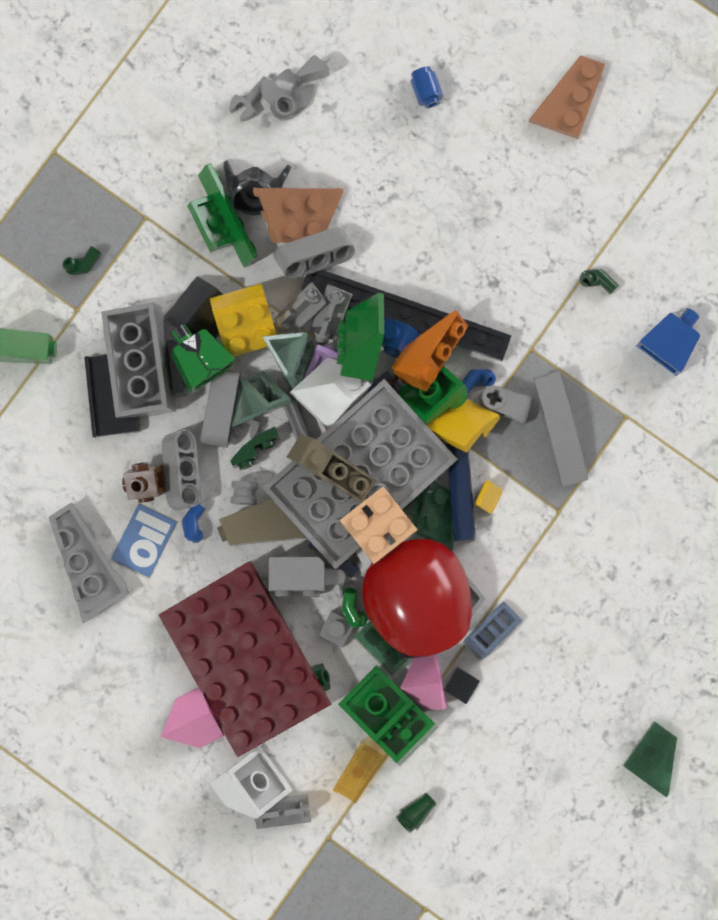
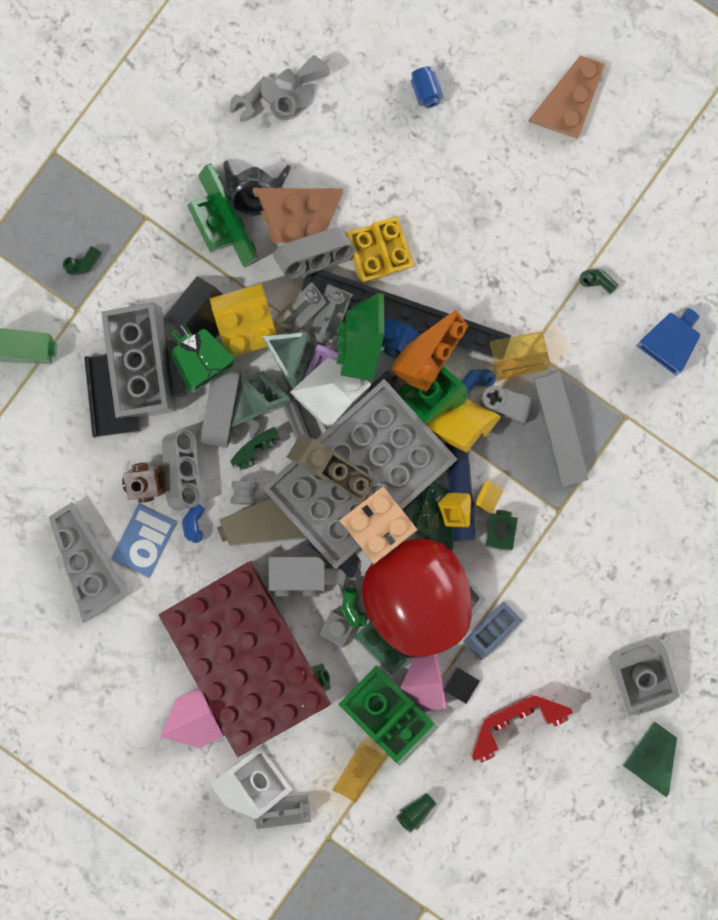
none -> yellow slope [345,217,414,284]
none -> yellow slope [438,493,471,527]
none -> red slope [470,694,573,763]
none -> dark green brick [484,510,518,551]
none -> clear yellow panel [490,332,550,380]
none -> light grey slope [608,640,679,715]

